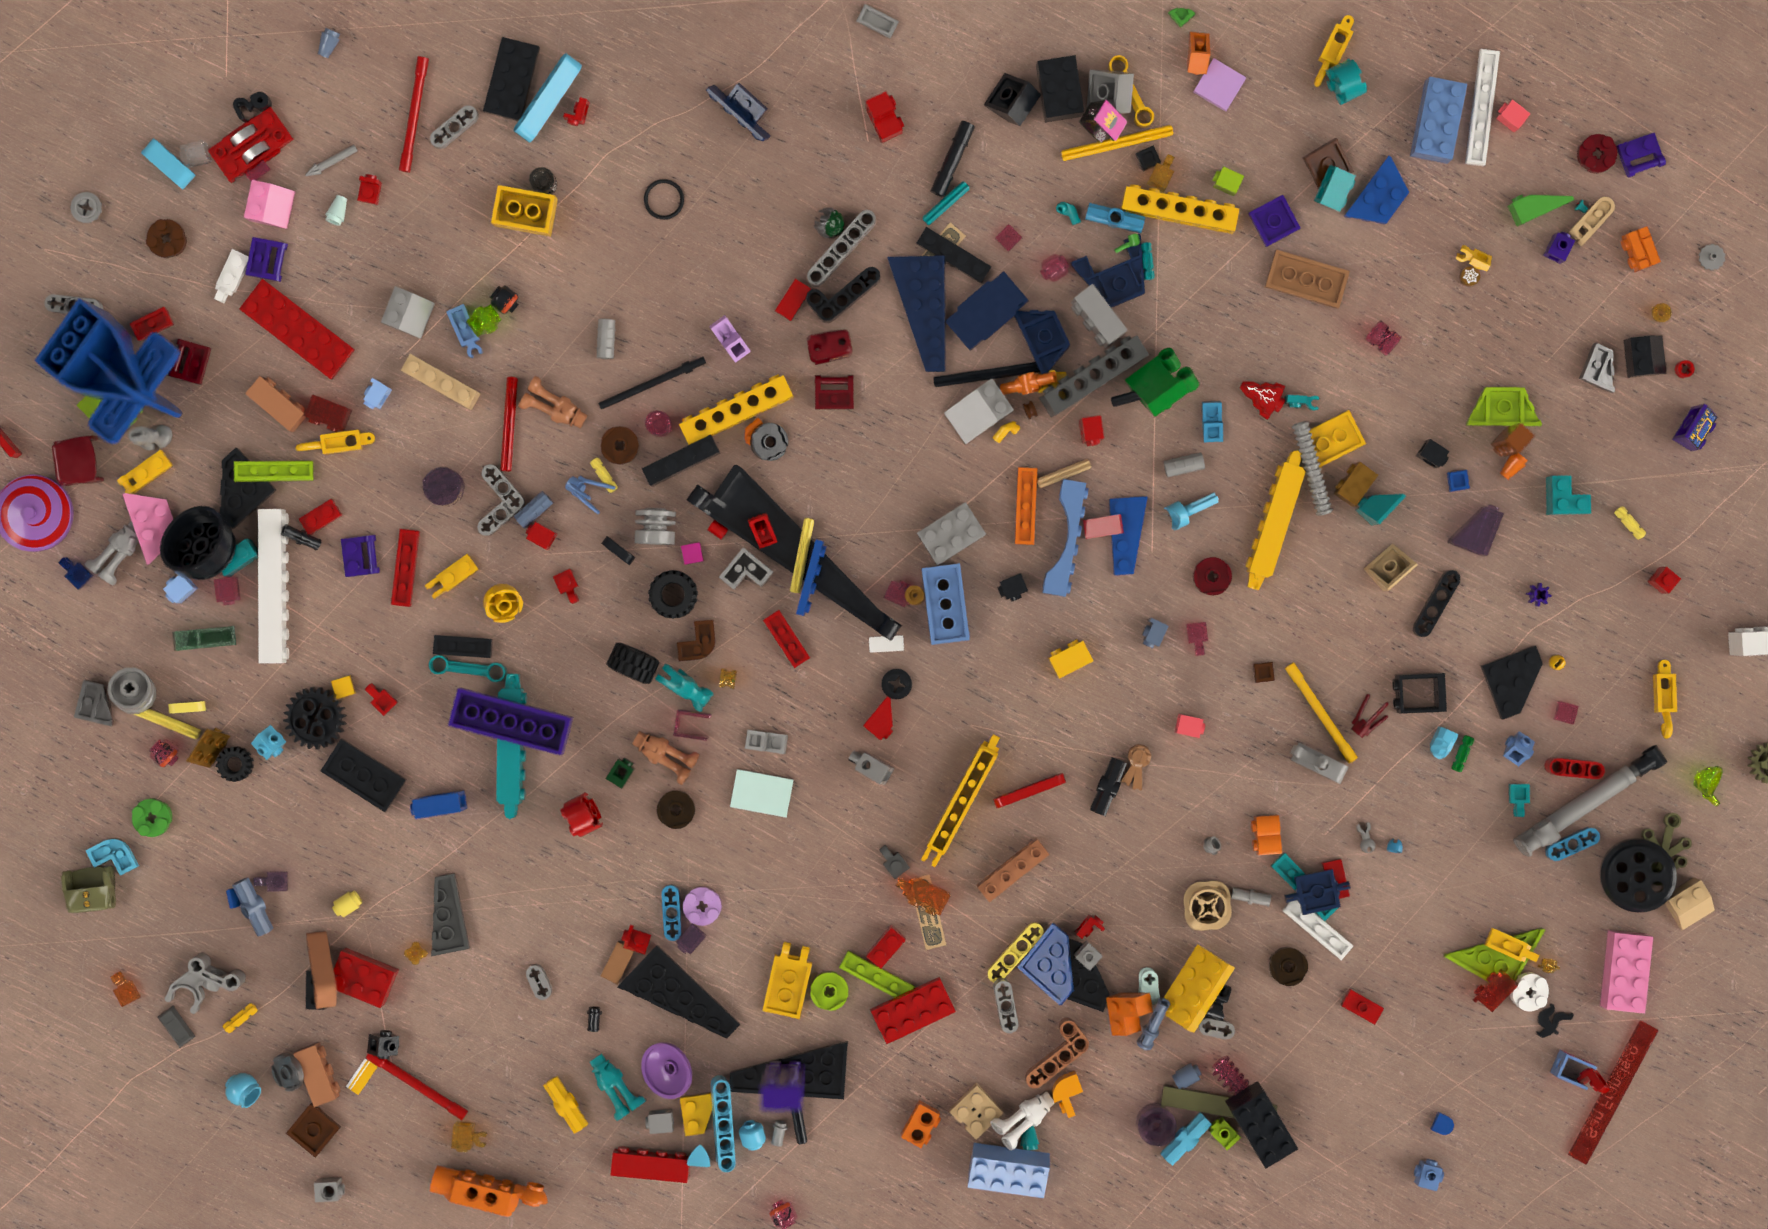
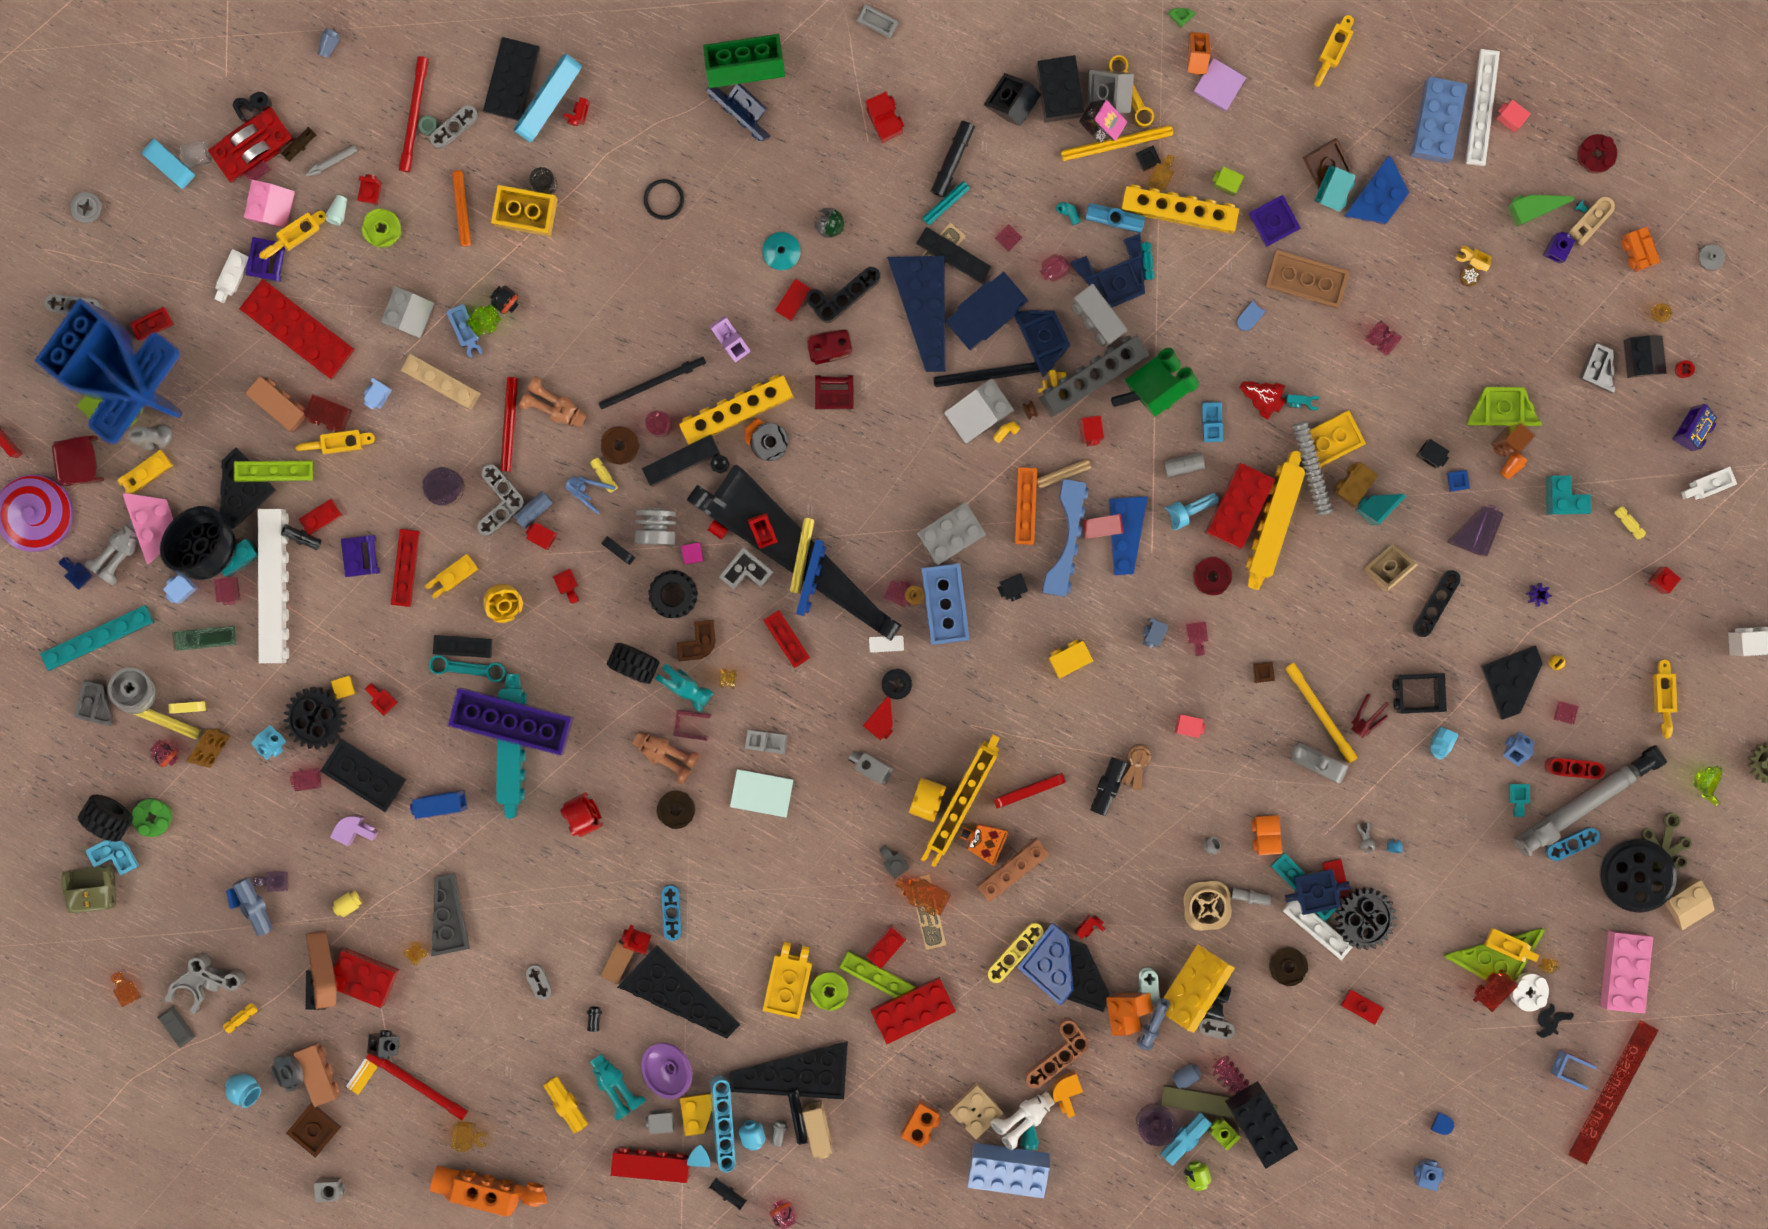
reddish brown plate [146,219,187,258] -> none
dark red plate [167,339,212,385] -> none
black tyre [216,746,254,782] -> none
light grey axle [596,319,616,359] -> none
dark green brick [605,757,635,789] -> none
clear purple brick [676,924,707,955] -> none
lavender plate [683,887,722,926] -> none
dark purple brick [761,1061,805,1111] -> none
light grey beam [807,210,876,287] -> none
light grey beam [993,978,1018,1033] -> none
orange pin [1000,371,1057,395] -> none
light grey brick [1074,940,1103,971] -> none
bright green hand [1114,234,1140,253] -> none
teal brick [1326,58,1367,105] -> none
green axle [1451,735,1474,772] -> none
red bracket [1577,1068,1611,1094] -> none
dark purple plate [1616,132,1666,178] -> none
none -> teal plate [40,605,155,671]
none -> black tyre [77,795,133,842]
none -> yellow piece [259,211,327,259]
none -> dark brown pin [281,127,317,162]
none -> clear pink brick [290,768,322,791]
none -> lavender brick [330,815,378,846]
none -> lime plate [362,209,402,248]
none -> sand green tile [418,115,439,136]
none -> orange axle [452,170,471,247]
none -> green brick [703,34,786,88]
none -> black pin [709,1178,747,1210]
none -> black tile [710,454,730,474]
none -> teal dish [762,232,801,270]
none -> tan window [802,1101,833,1159]
none -> yellow brick [909,778,946,822]
none -> orange torso [960,823,1008,866]
none -> lime head [1184,1160,1211,1191]
none -> red brick [1205,463,1275,549]
none -> medium blue piece [1237,300,1266,331]
none -> black gear [1335,887,1397,950]
none -> white hinge [1681,467,1737,500]

